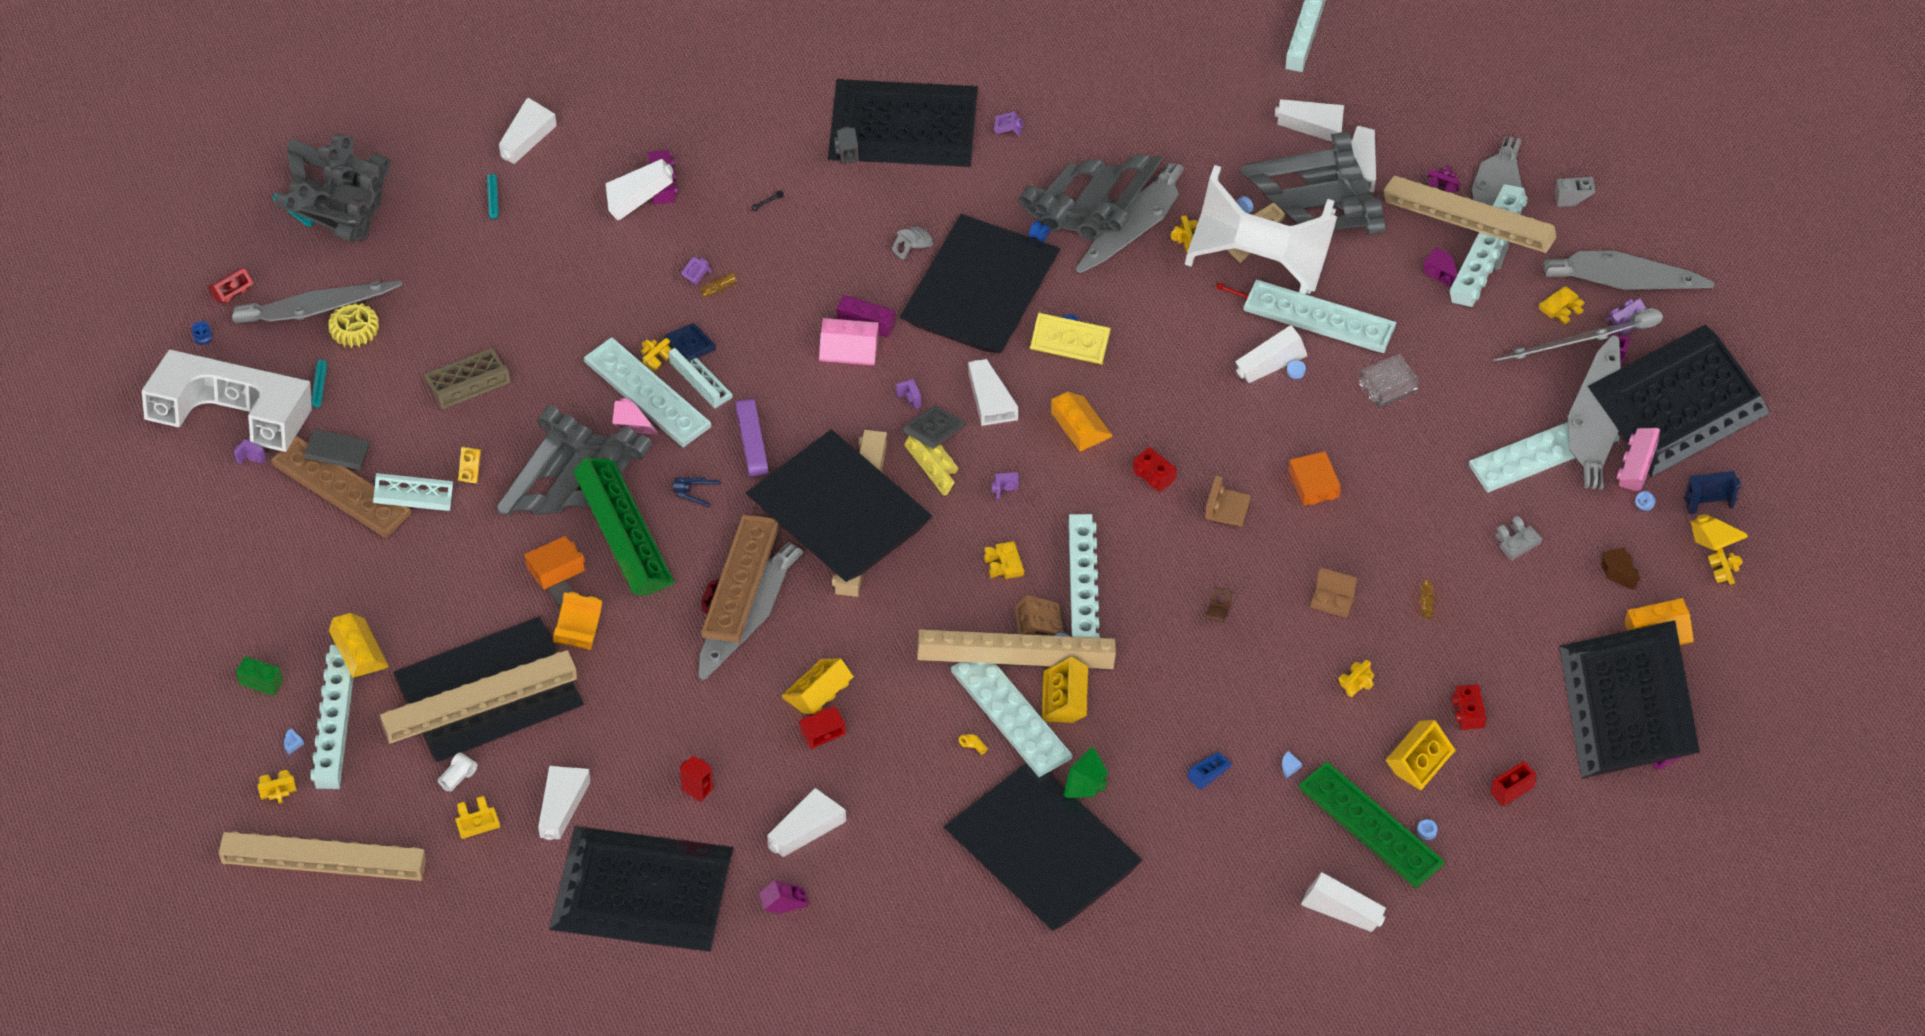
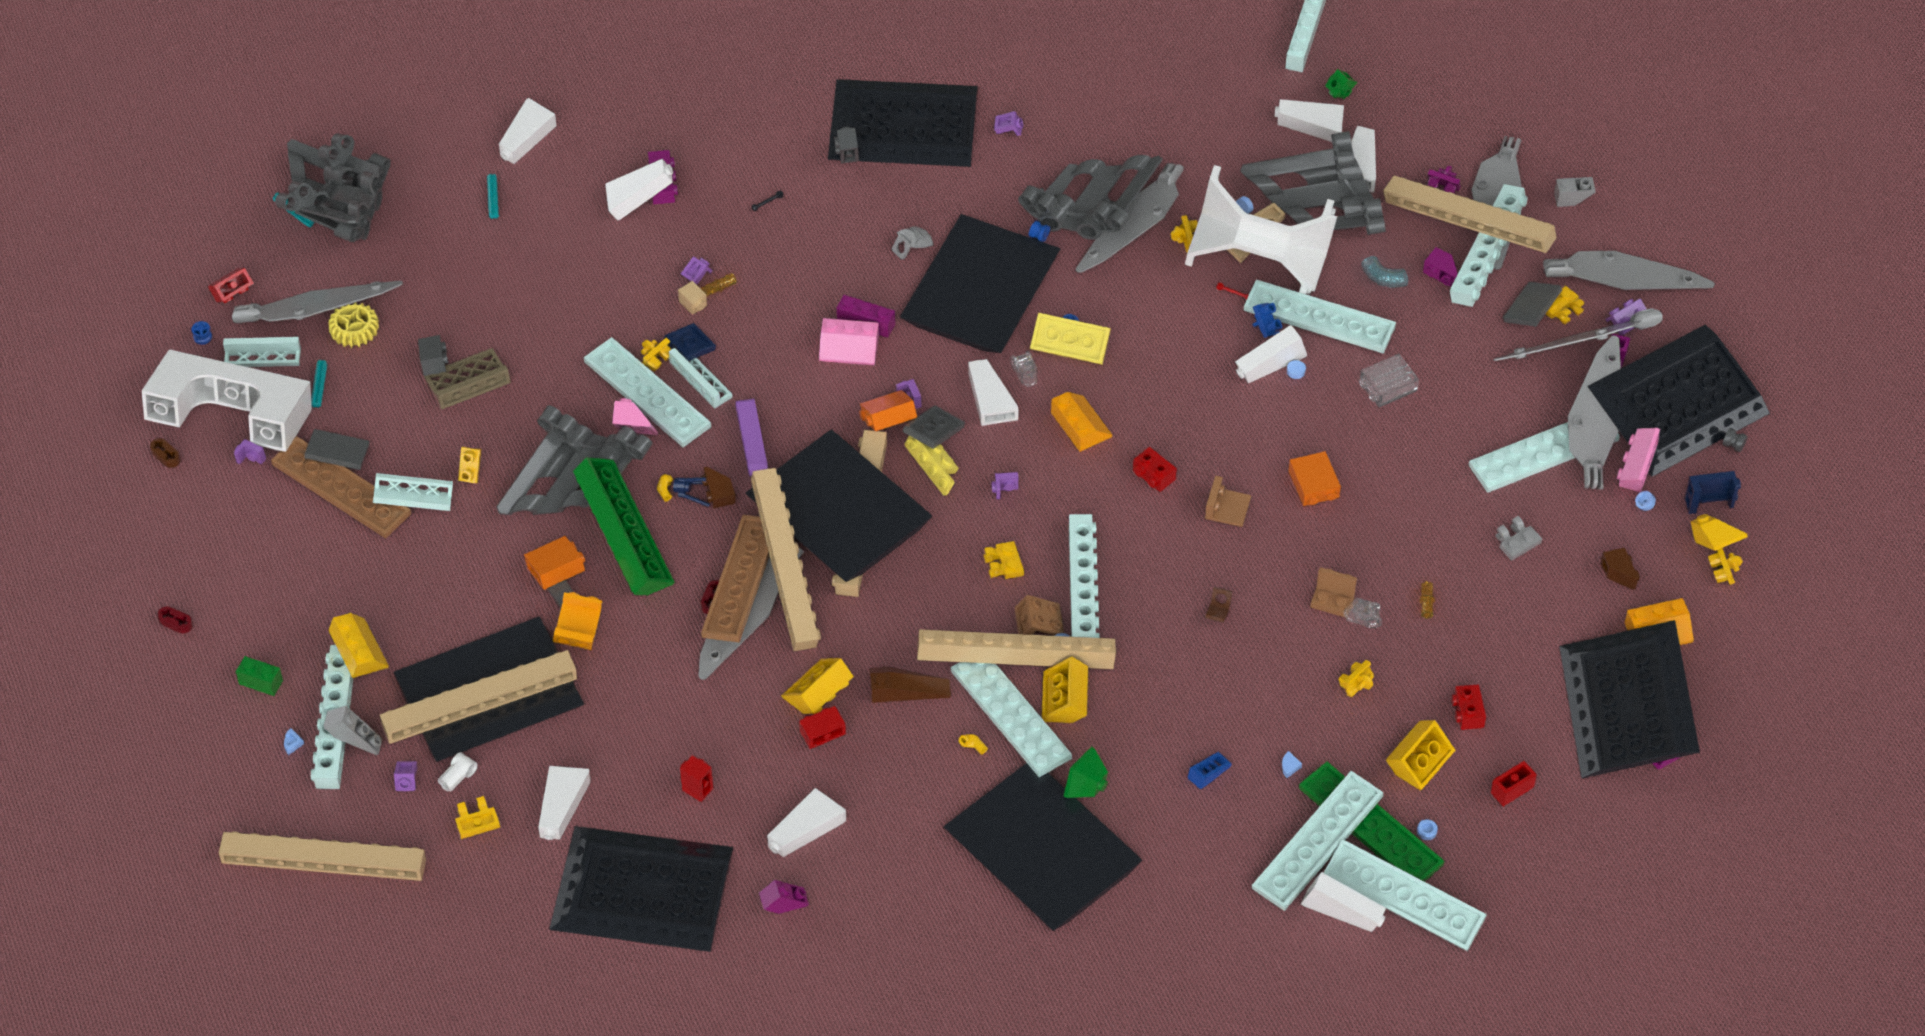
yellow hips [257,770,297,804] -> none
none -> reddish brown beam [150,438,180,468]
none -> dark red beam [158,606,193,634]
none -> light aqua fence [223,337,301,367]
none -> light grey slope [323,706,383,755]
none -> medium lavender bracket [394,761,417,791]
none -> dark grey brick [418,335,448,376]
none -> yellow arm [657,474,673,502]
none -> tan brick [678,281,707,315]
none -> reddish brown slope [701,467,735,509]
none -> tan brick [751,468,821,651]
none -> orange brick [859,390,917,431]
none -> reddish brown wedge [869,667,951,703]
none -> clear piece [1010,351,1037,387]
none -> blue hips [1252,303,1283,338]
none -> light aqua plate [1252,771,1383,911]
none -> light aqua plate [1324,839,1487,952]
none -> green brick [1325,69,1357,99]
none -> clear piece [1343,598,1382,628]
none -> clear light blue cylinder [1361,256,1408,288]
none -> dark grey tile [1503,281,1562,327]
none -> dark grey wheel [1722,428,1748,452]

